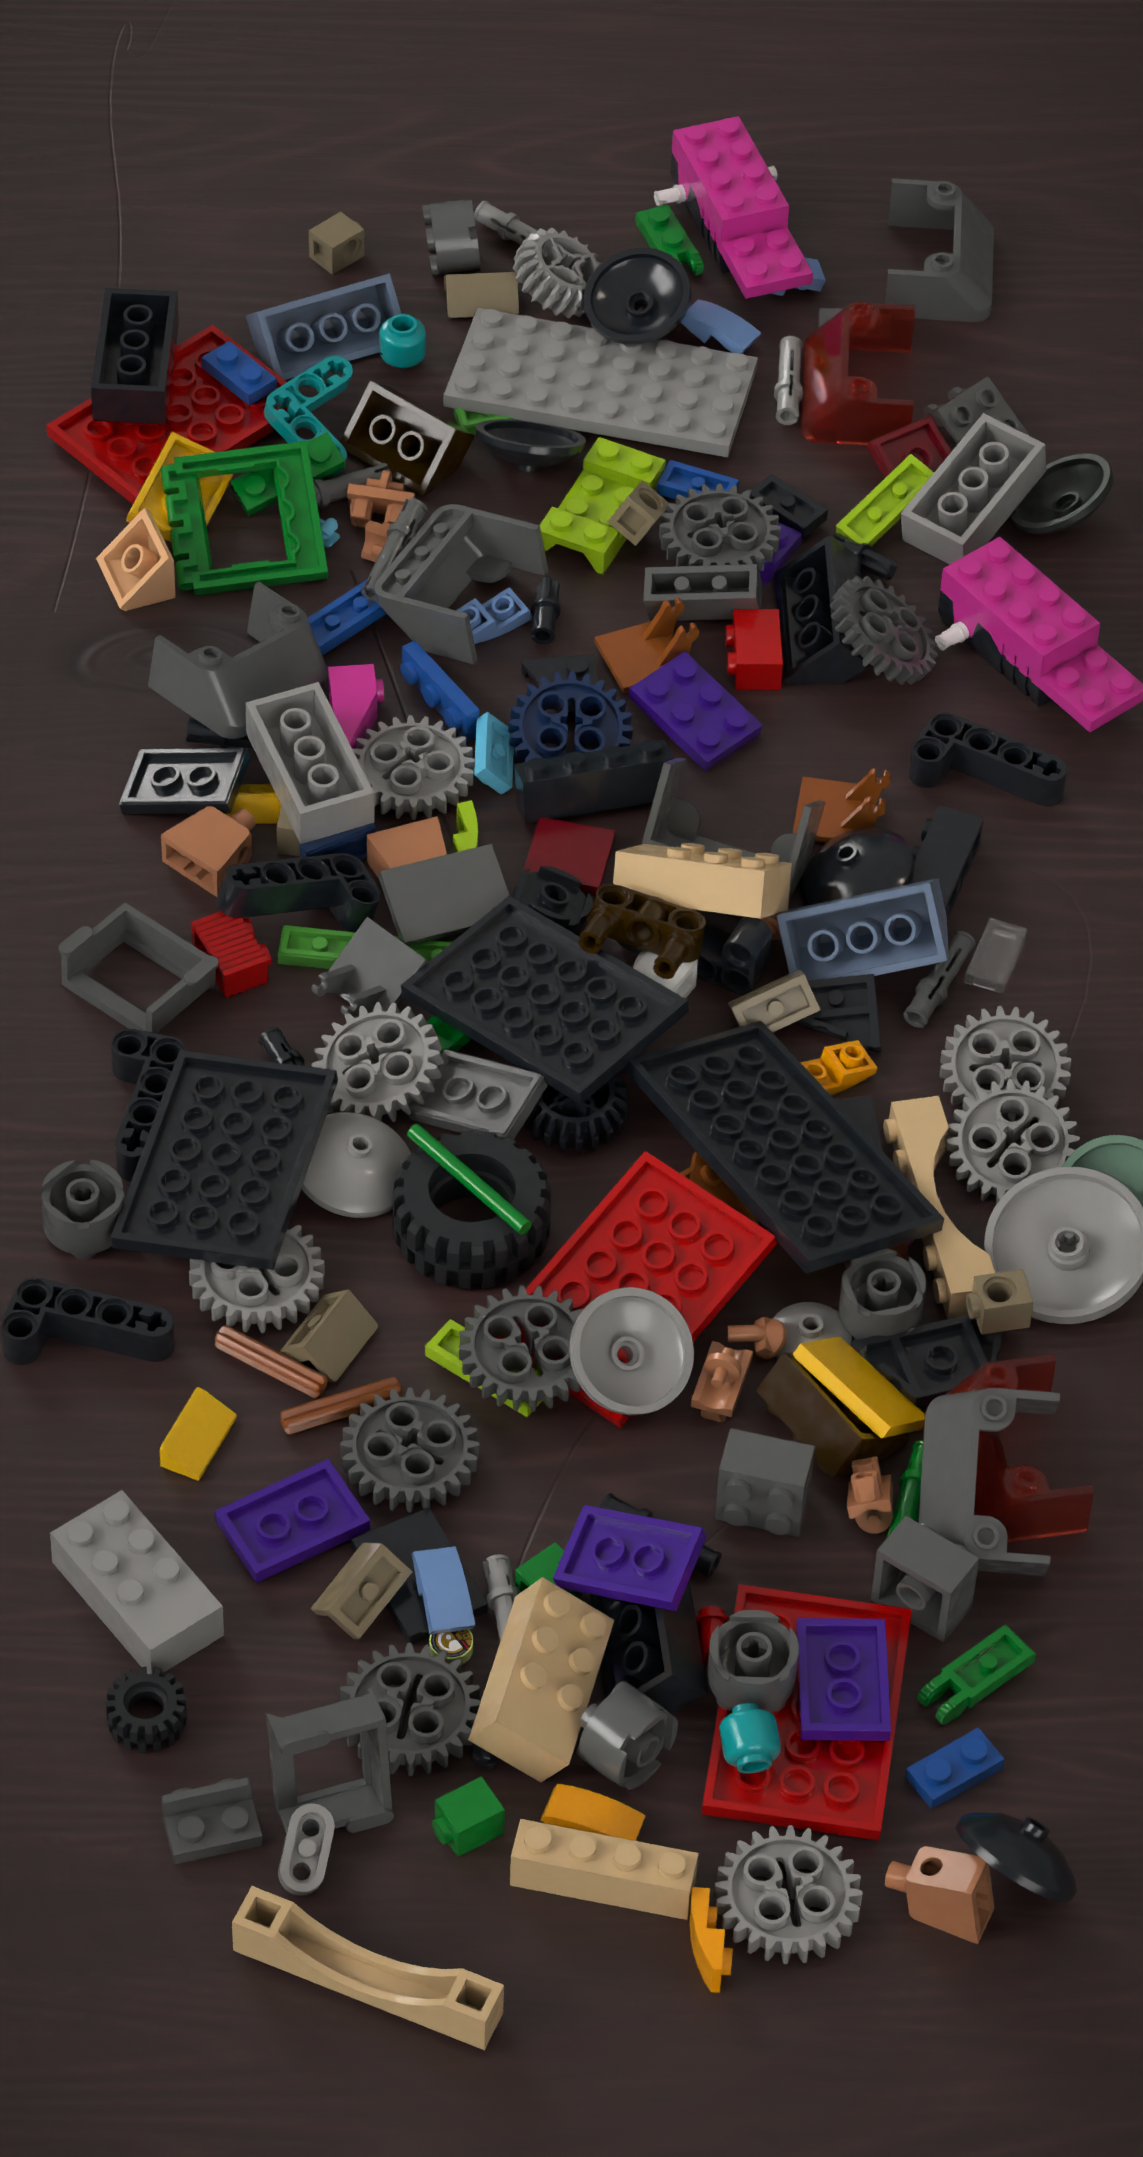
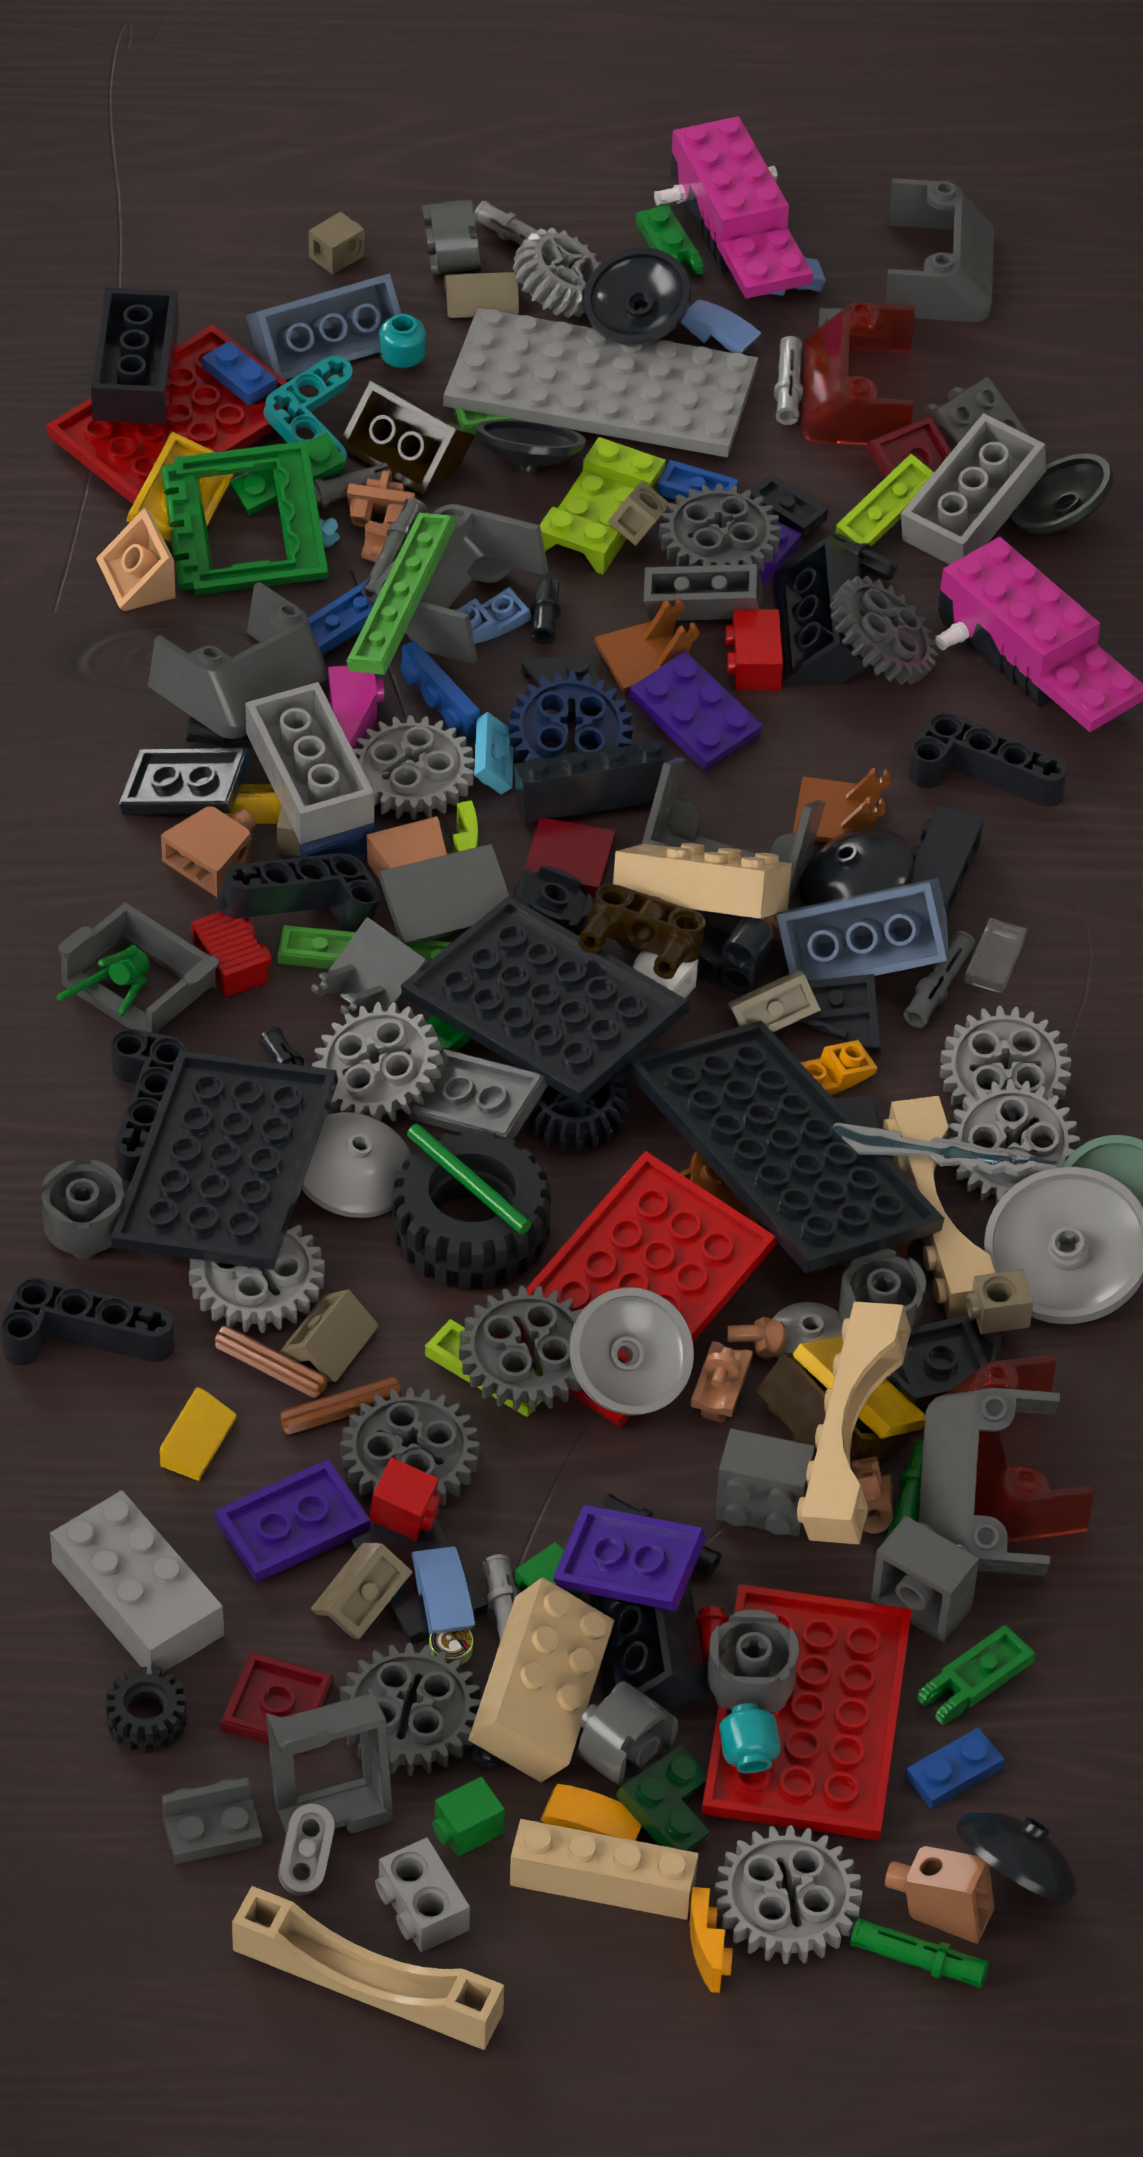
dark purple plate [796,1618,891,1741] -> none
none -> green plant [56,945,149,1017]
none -> dark red tile [220,1651,334,1755]
none -> bright green tile [347,513,456,675]
none -> red brick [369,1457,442,1541]
none -> light grey brick [375,1837,470,1953]
none -> dark green plate [615,1745,710,1851]
none -> tan arch [797,1302,911,1544]
none -> light grey sword [833,1123,1057,1177]
none -> green pin [850,1918,989,1989]

